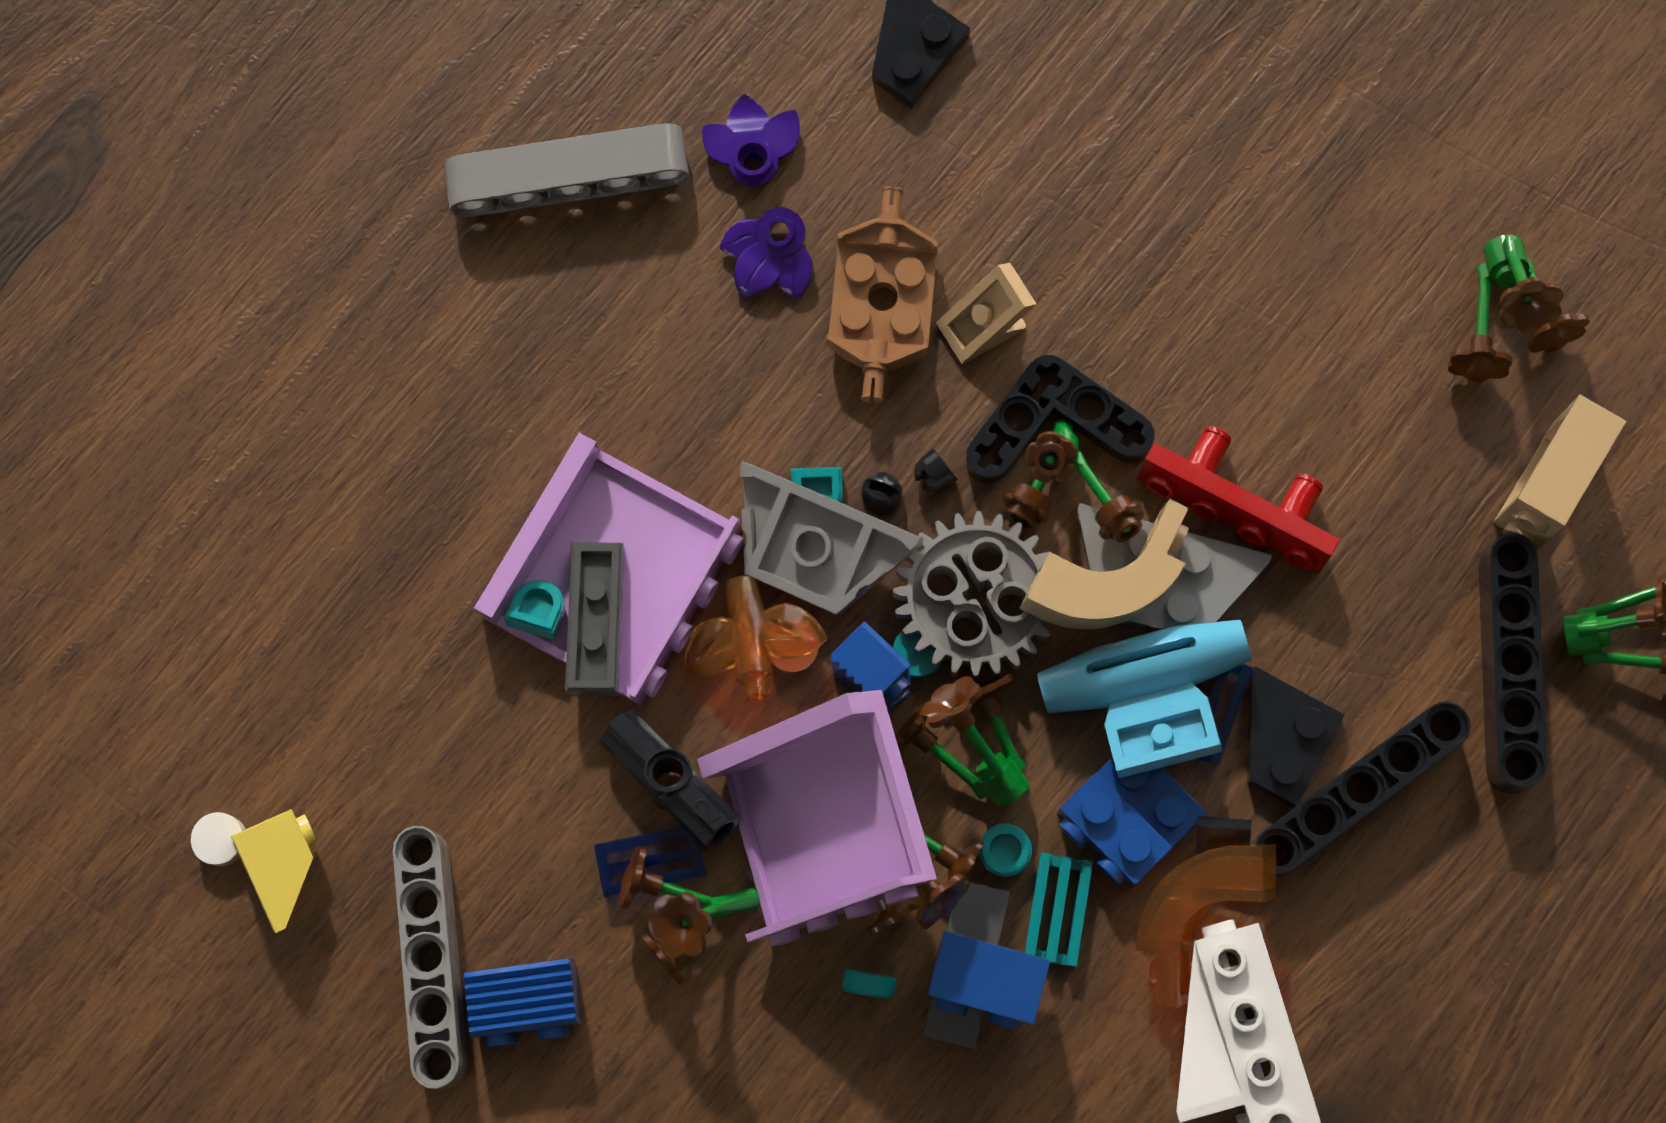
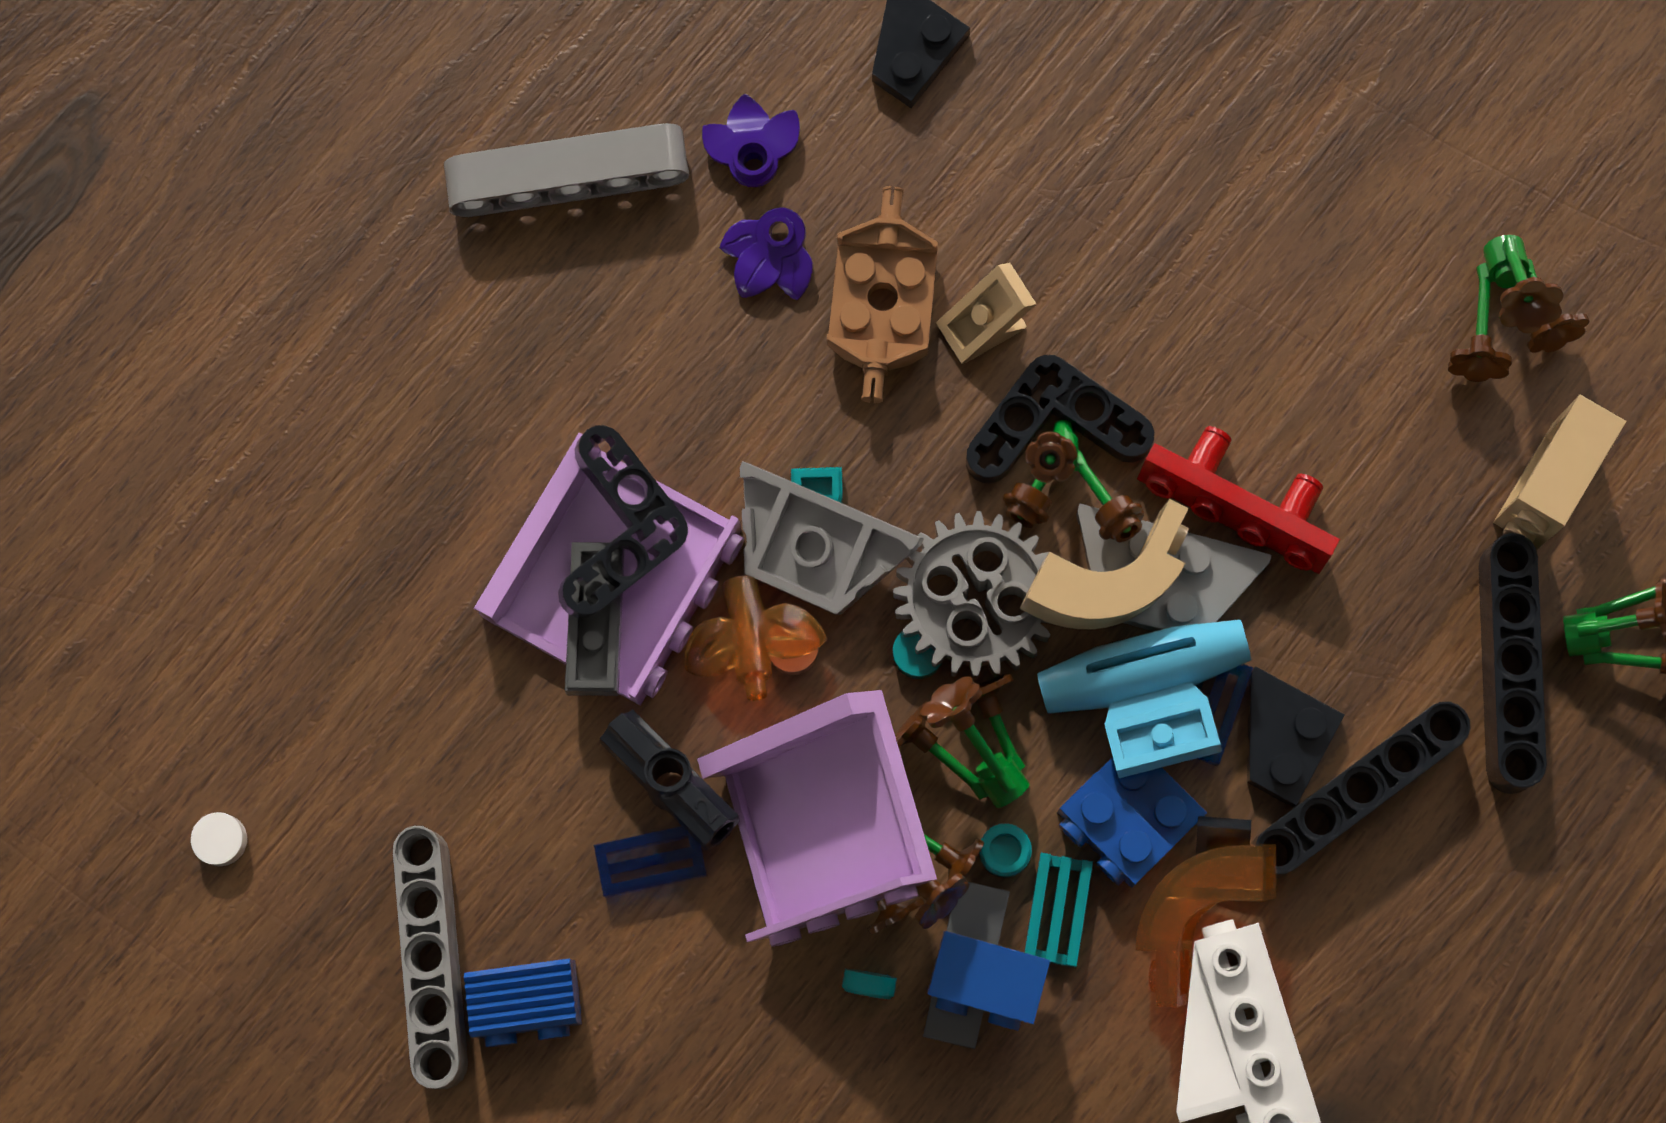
light yellow slope [231,809,317,933] -> none
teal tile [504,580,565,640] -> none
reddish brown plant [617,847,759,985] -> none
blue brick [831,622,911,715] -> none
black hinge [861,472,902,515] -> none
black hinge [914,448,958,493] -> none
none -> black beam [558,425,688,618]

